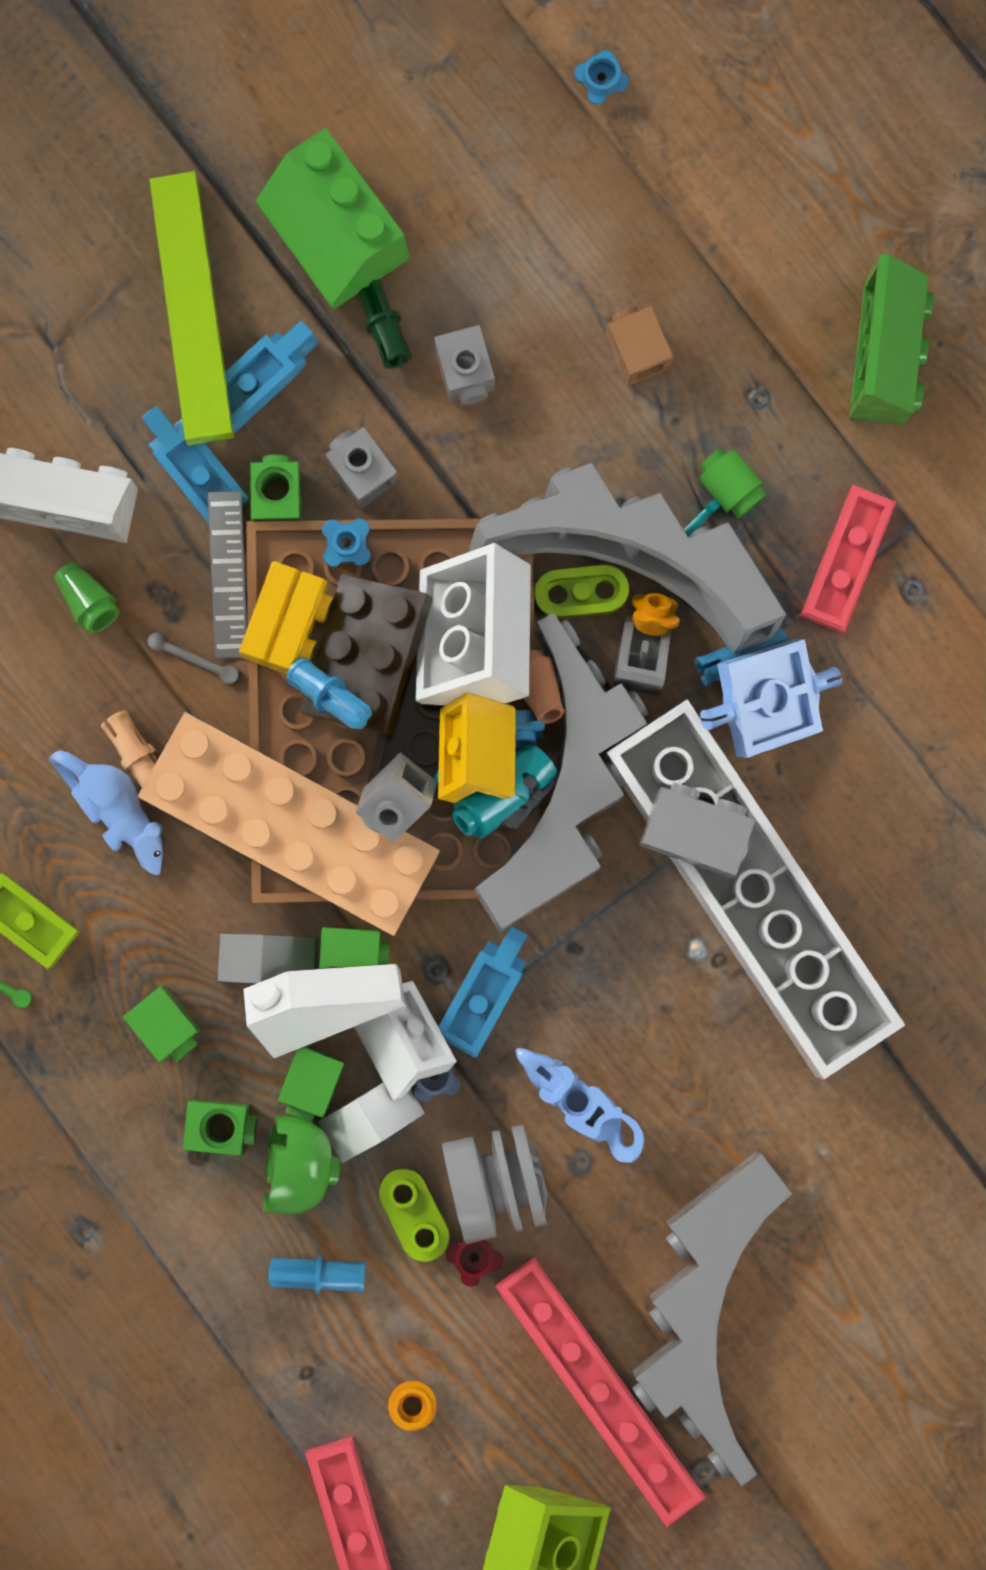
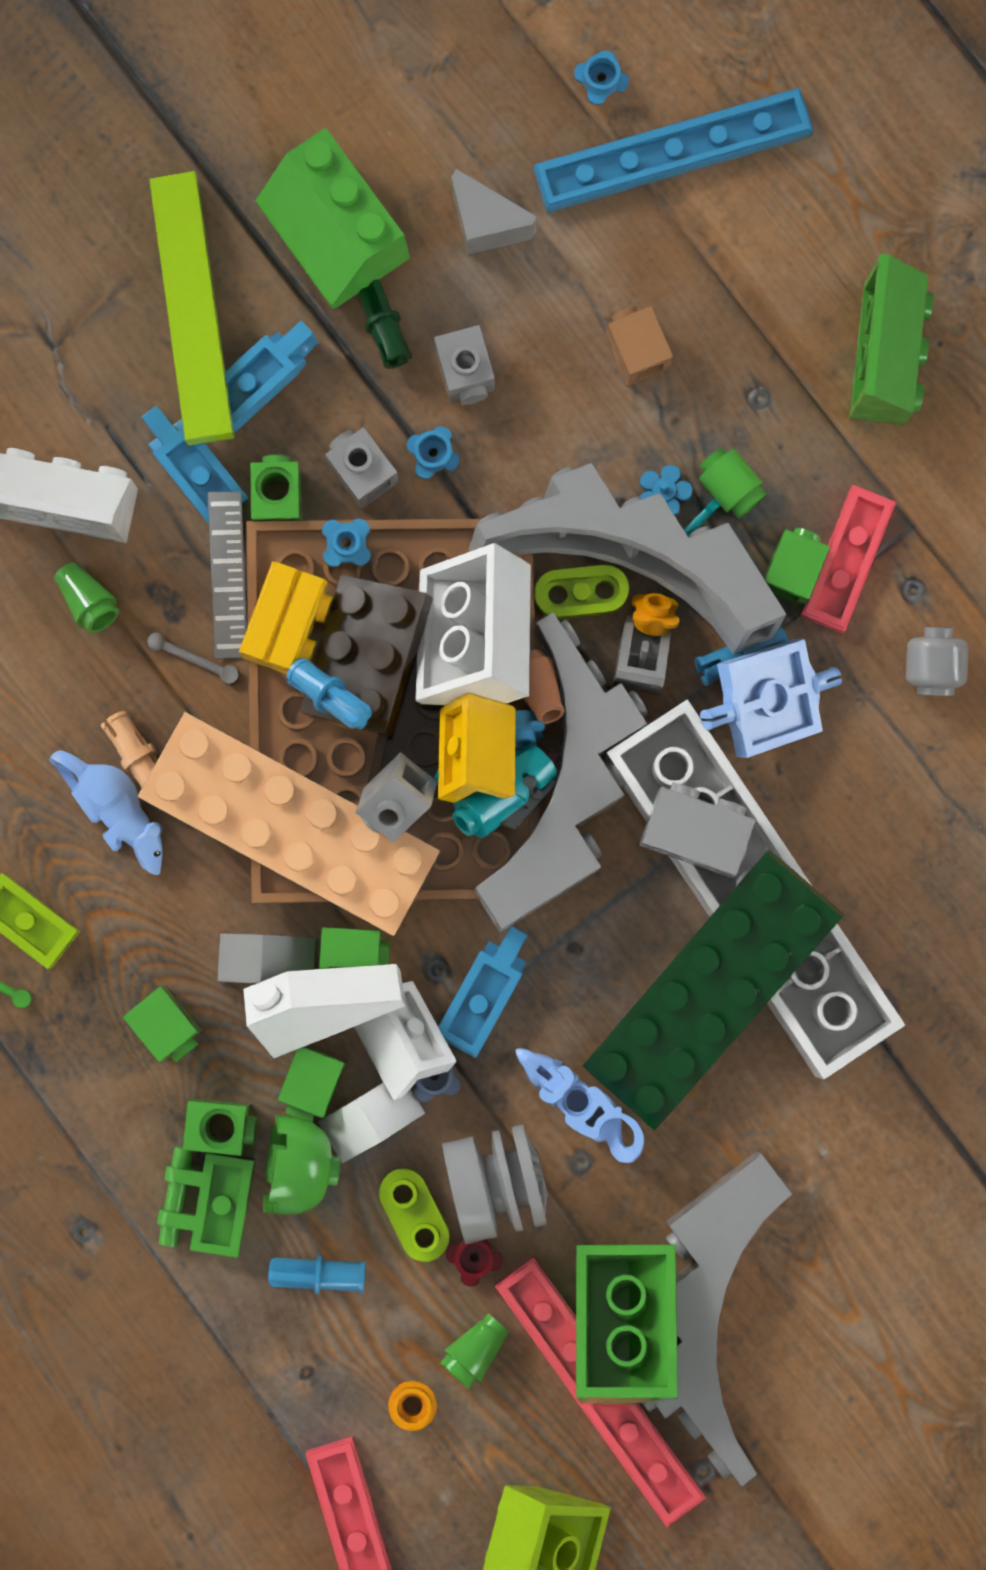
none -> bright green plate [157,1147,256,1258]
none -> dark azure plate [407,426,460,479]
none -> bright green cone [440,1314,509,1389]
none -> light grey slope [451,169,537,255]
none -> dark azure tile [533,88,814,214]
none -> bright green slope [576,1245,678,1404]
none -> dark green plate [583,849,845,1131]
none -> dark azure plant [640,465,692,516]
none -> bright green brick [764,528,830,607]
none -> light grey head [905,627,969,696]

